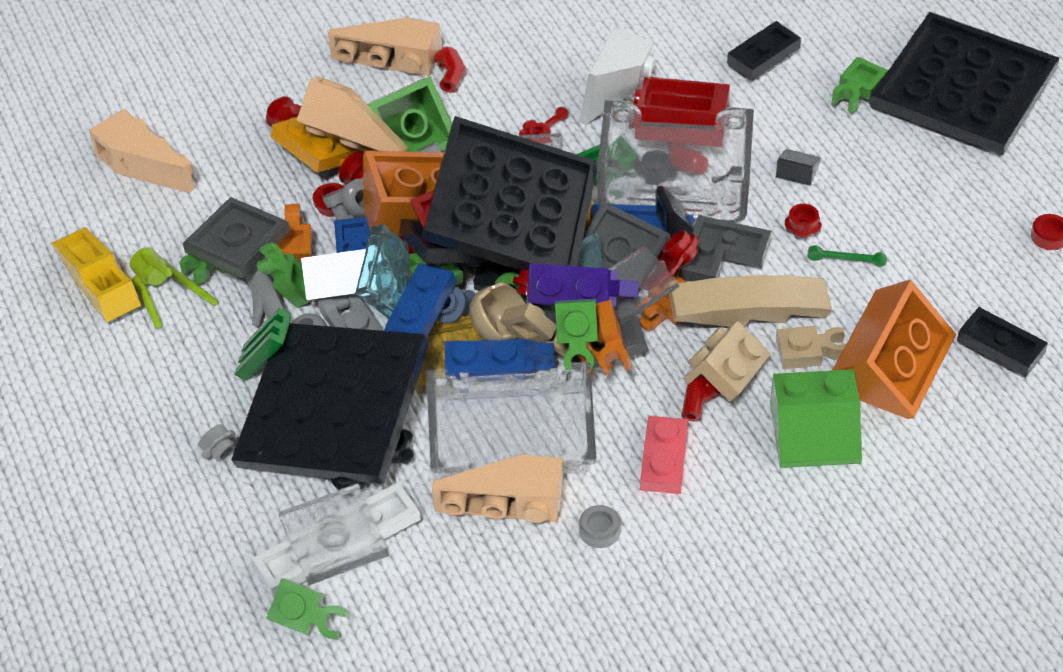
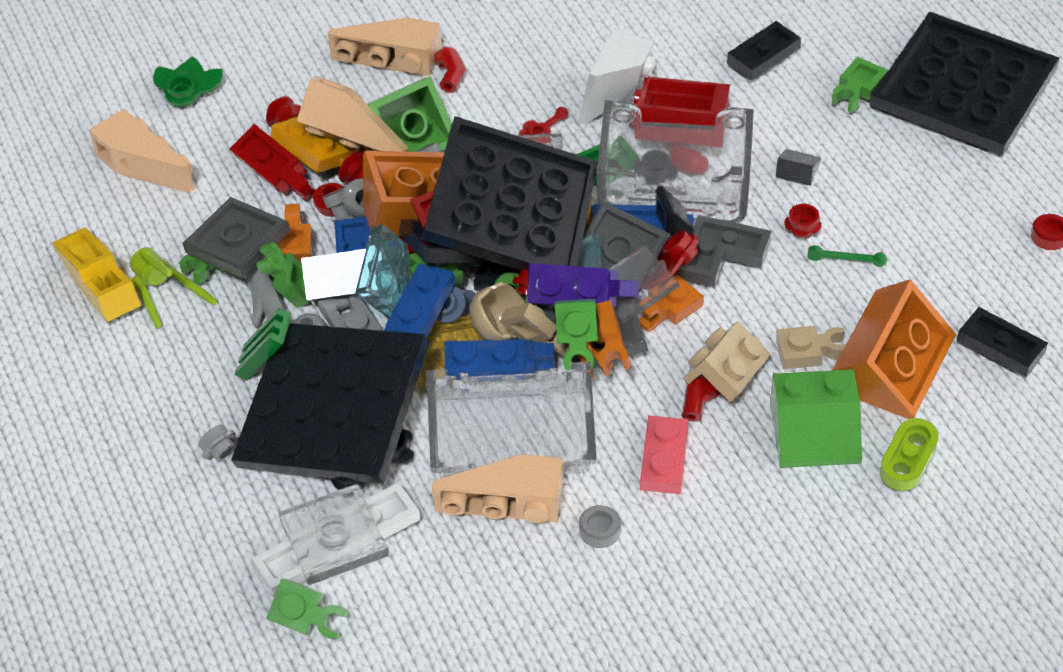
tan slope [667,275,833,327] -> none
none -> green plate [153,56,223,107]
none -> red hinge [229,124,315,201]
none -> lime plate [880,418,939,491]

